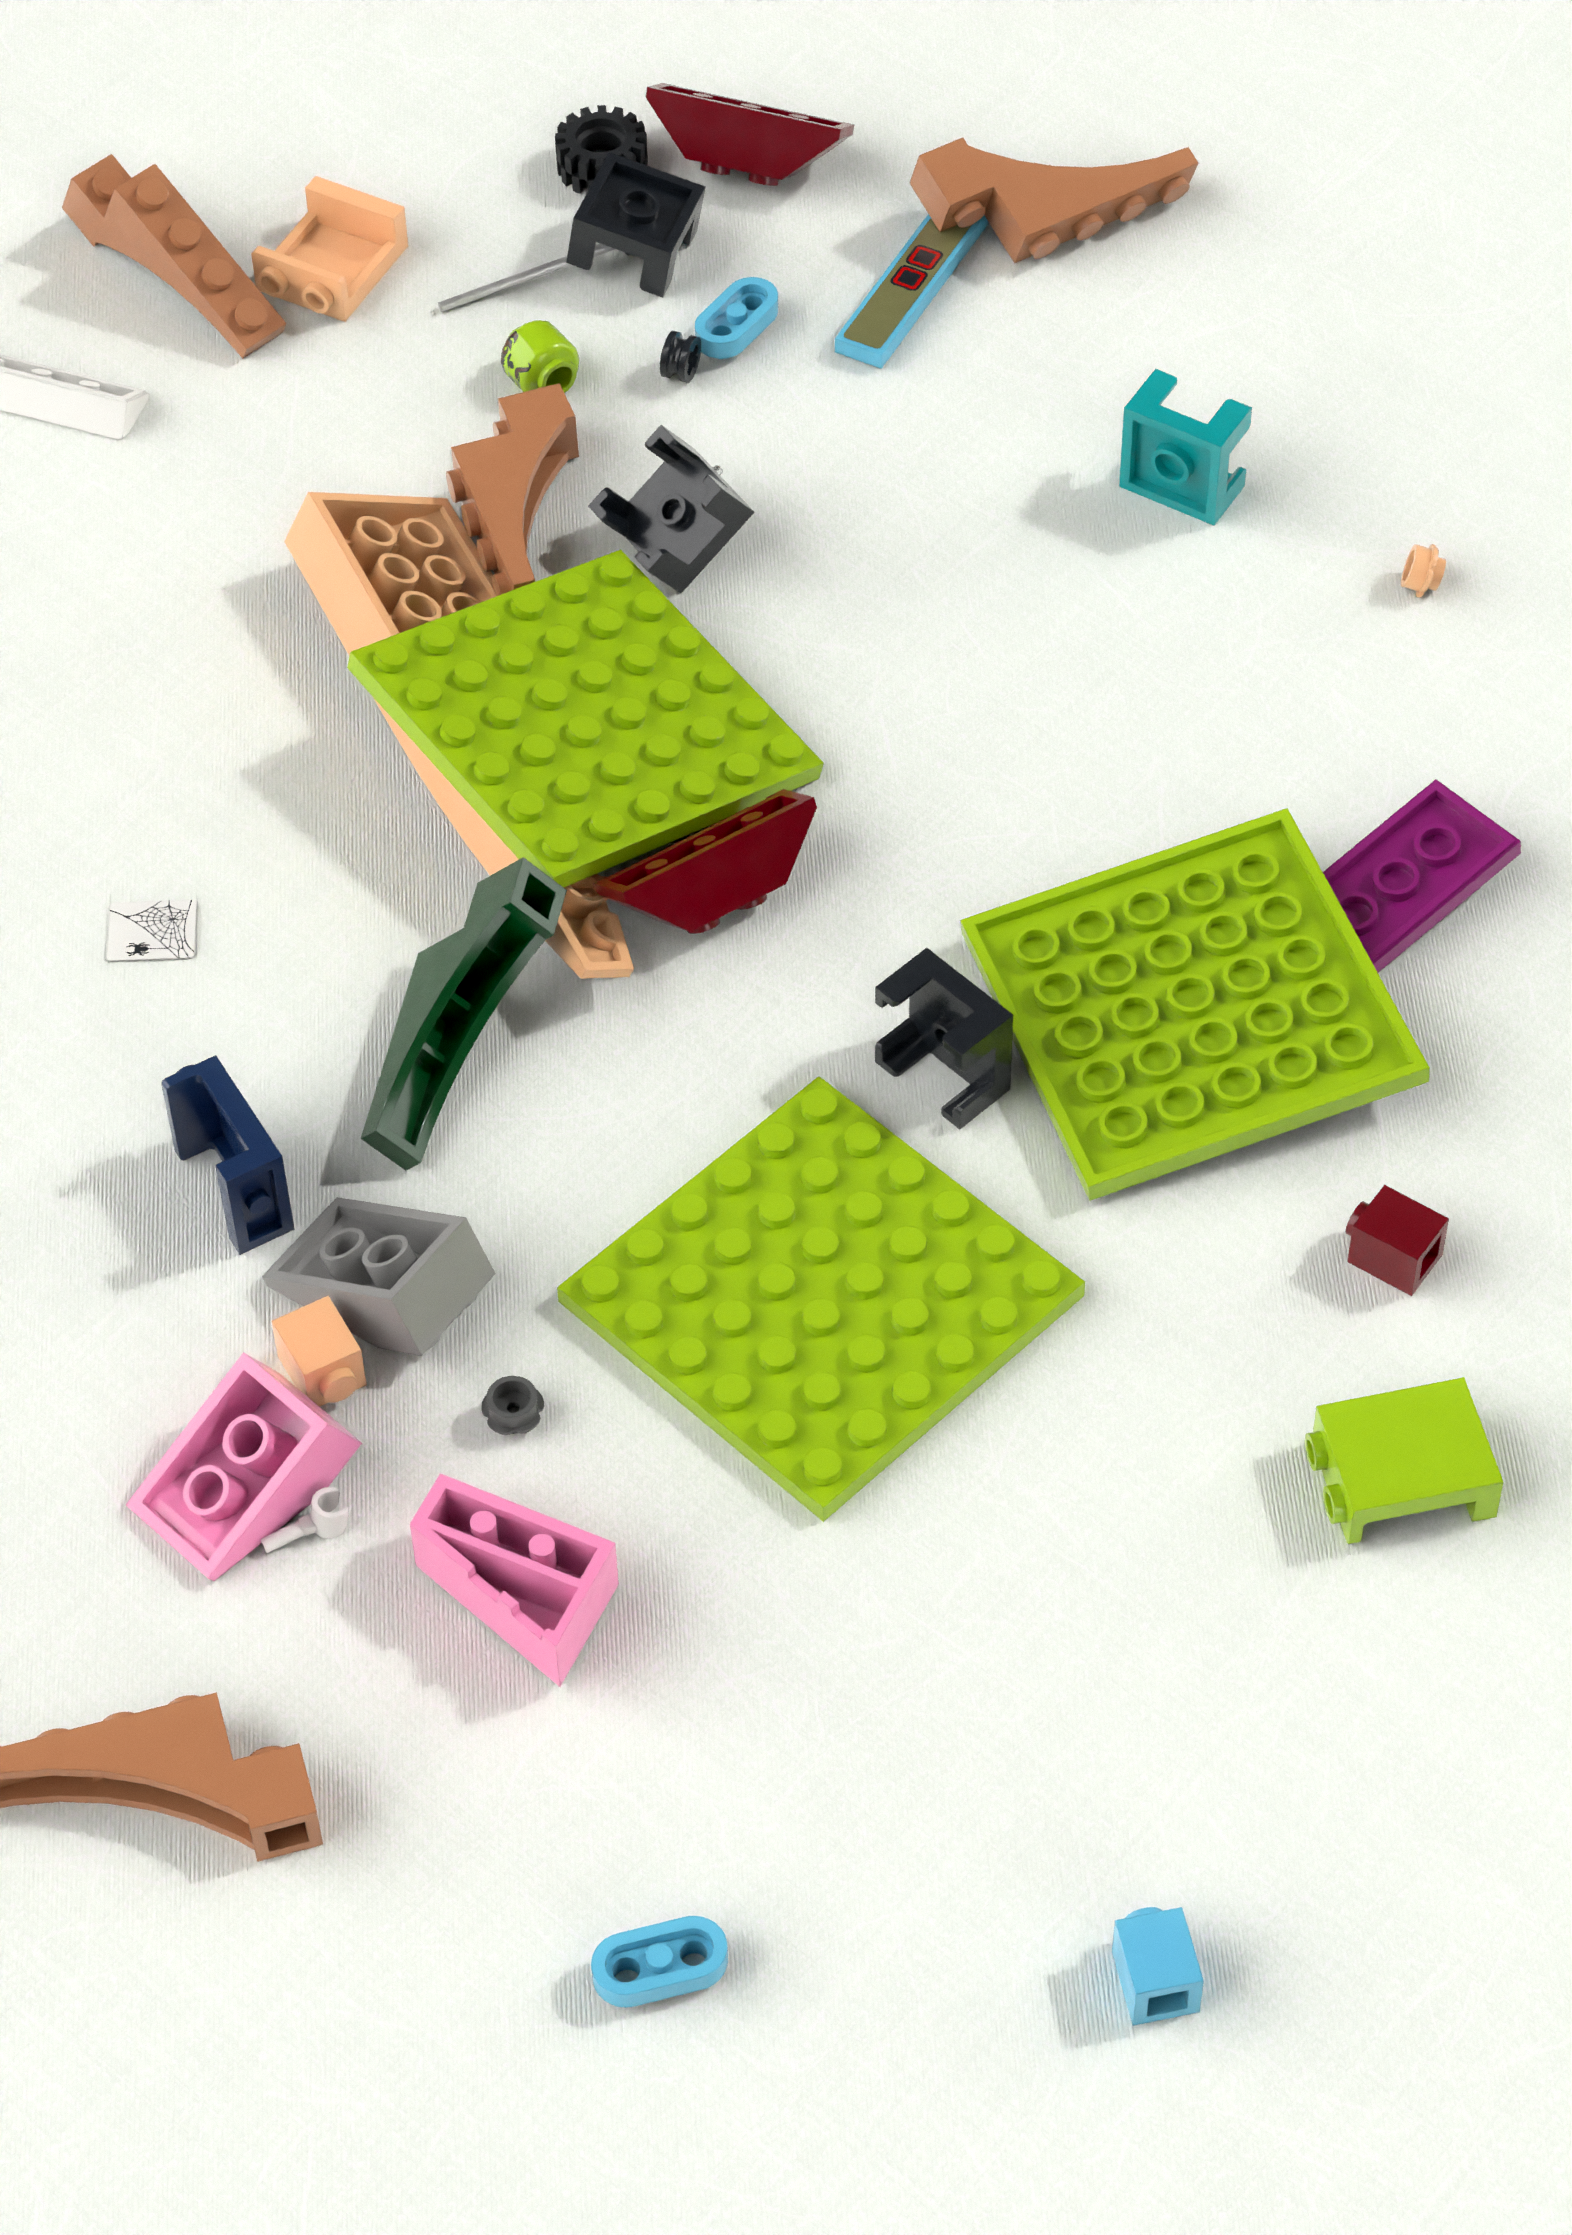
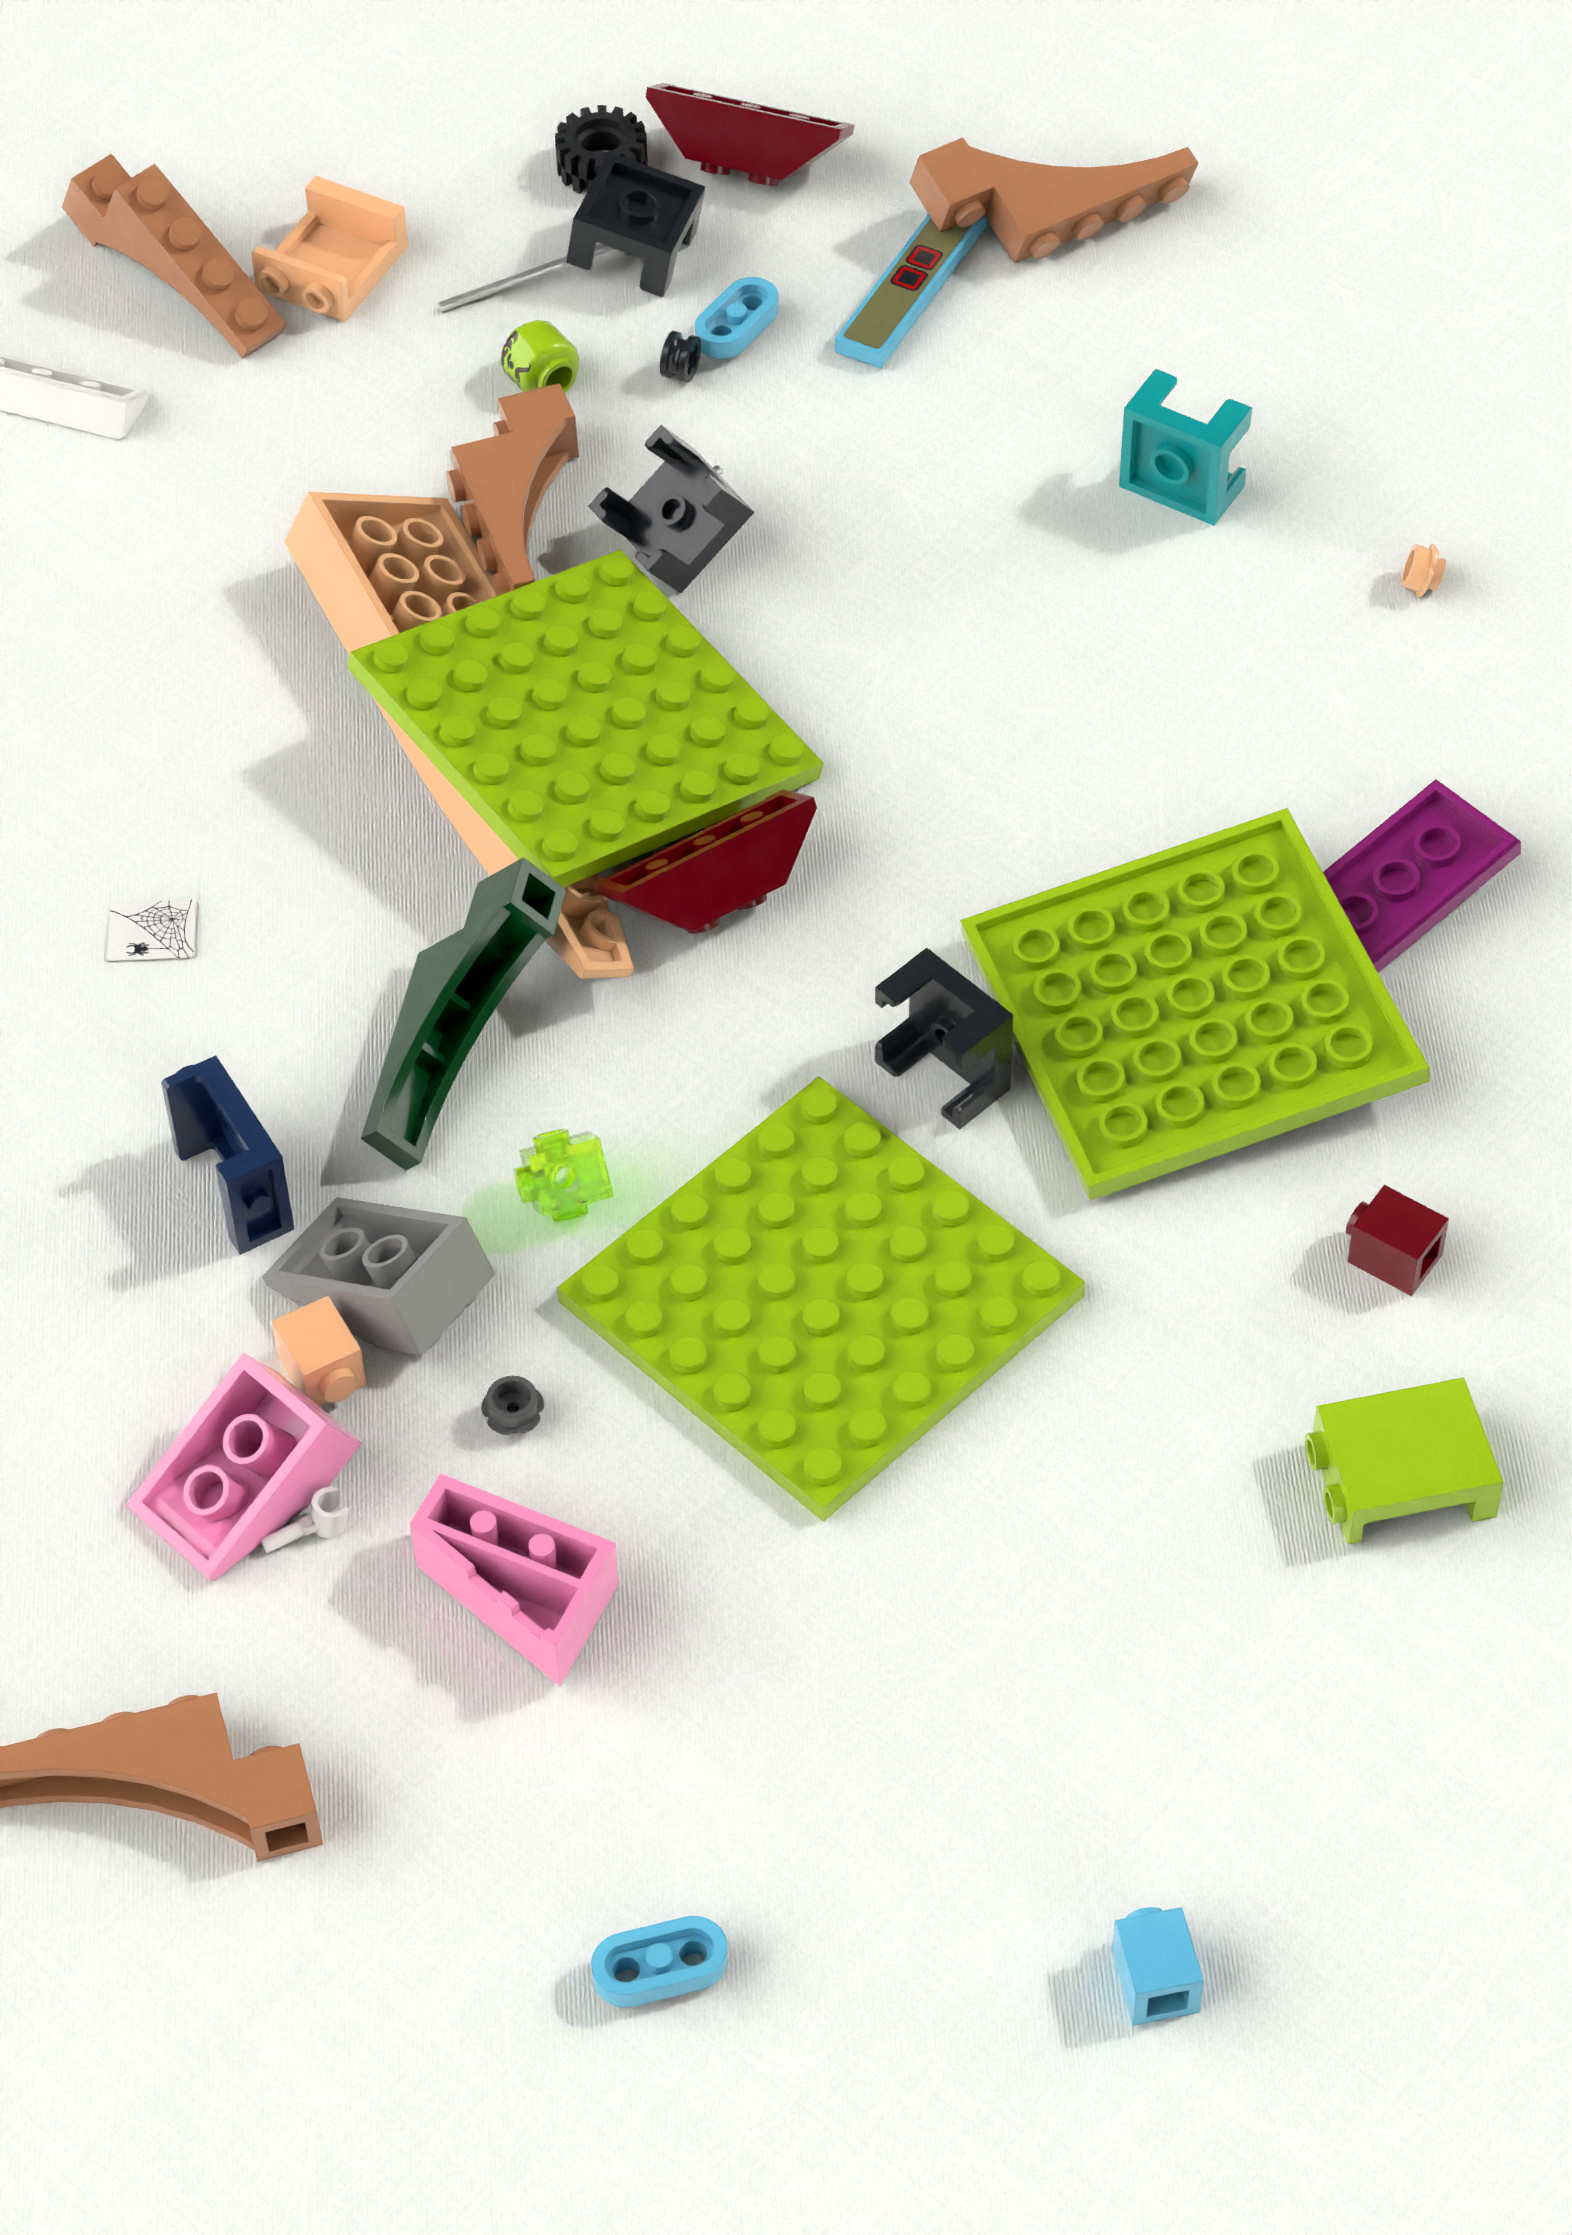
none -> clear neon green brick [514,1128,614,1221]

